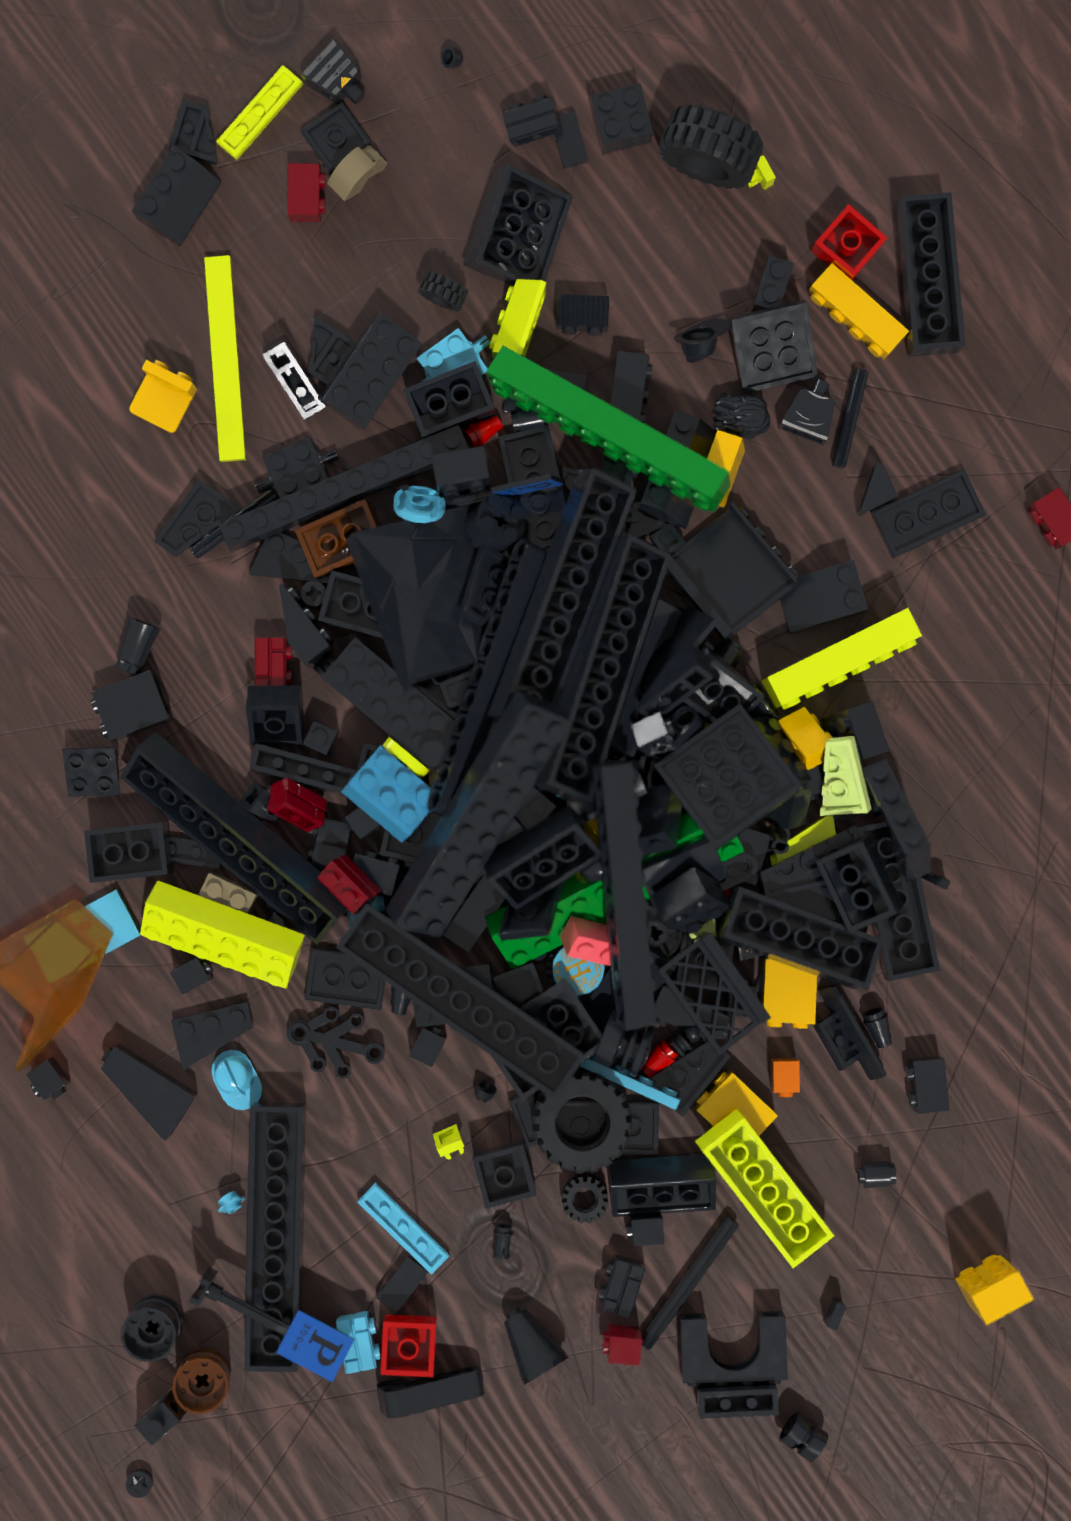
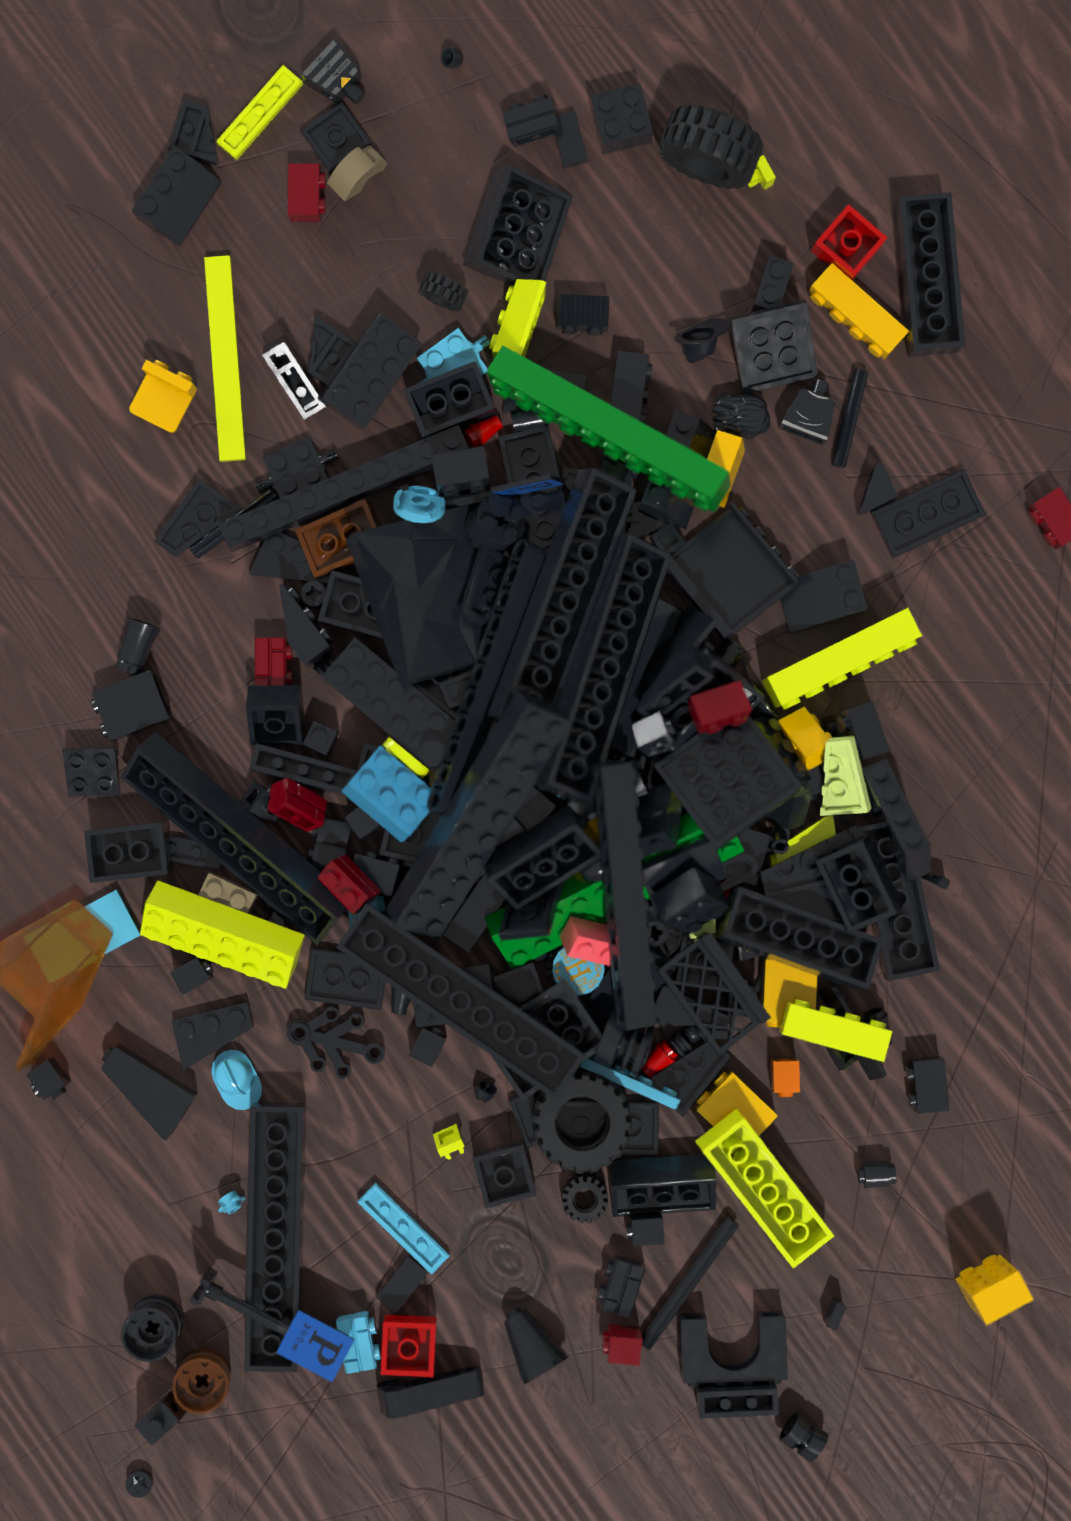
black pin [493,1224,514,1259] -> none
none -> dark red brick [687,681,752,734]
none -> neon yellow brick [779,999,892,1062]

